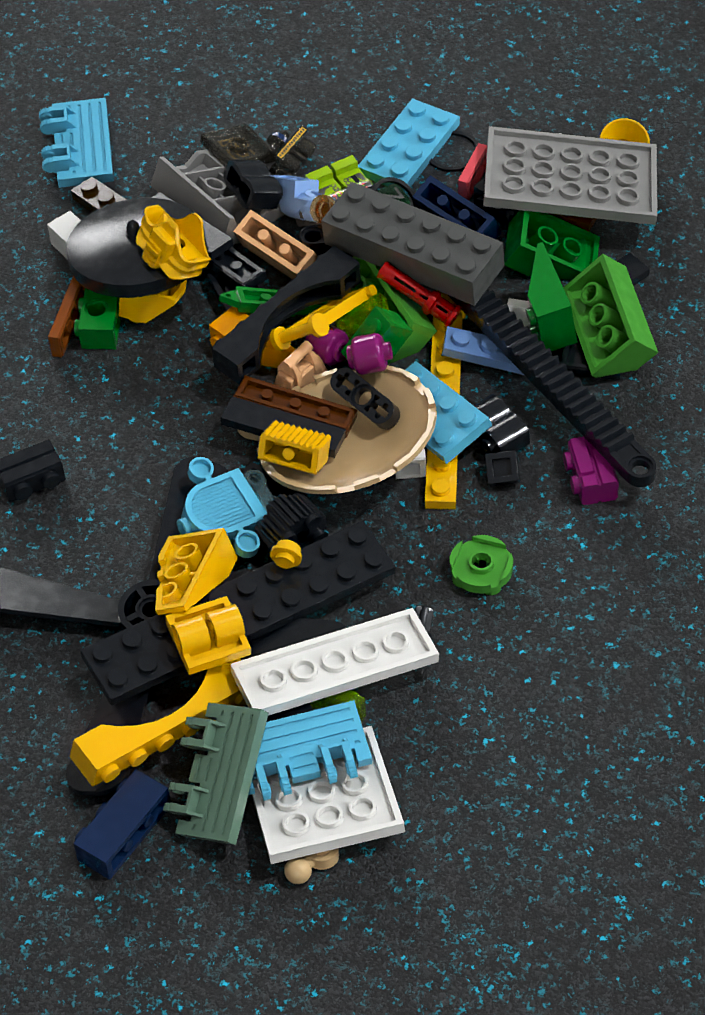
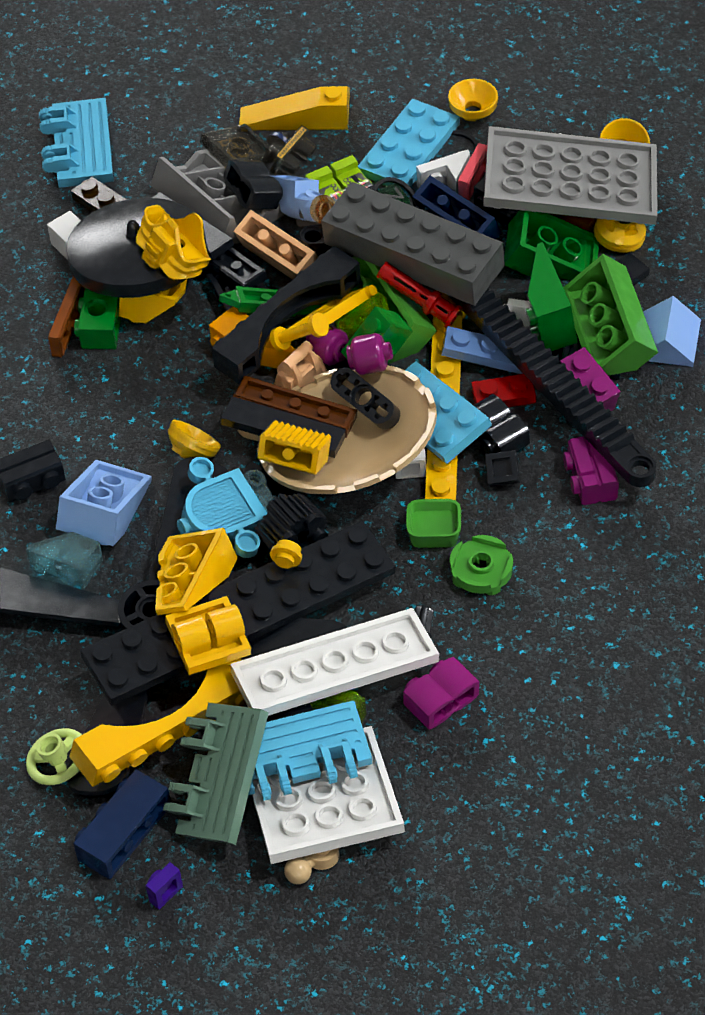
none -> clear light blue slope [26,532,103,588]
none -> yellowish green piece [26,728,82,785]
none -> light blue slope [56,460,152,546]
none -> dark purple plate [146,862,183,910]
none -> yellow piece [168,420,221,459]
none -> yellow wedge [239,86,350,131]
none -> magenta brick [403,657,479,730]
none -> bright green piece [406,499,461,548]
none -> white slope [416,149,470,193]
none -> yellow piece [448,79,498,121]
none -> red plate [471,374,536,407]
none -> magenta brick [560,347,621,411]
none -> yellow piece [594,219,646,253]
none -> light blue slope [643,296,701,367]

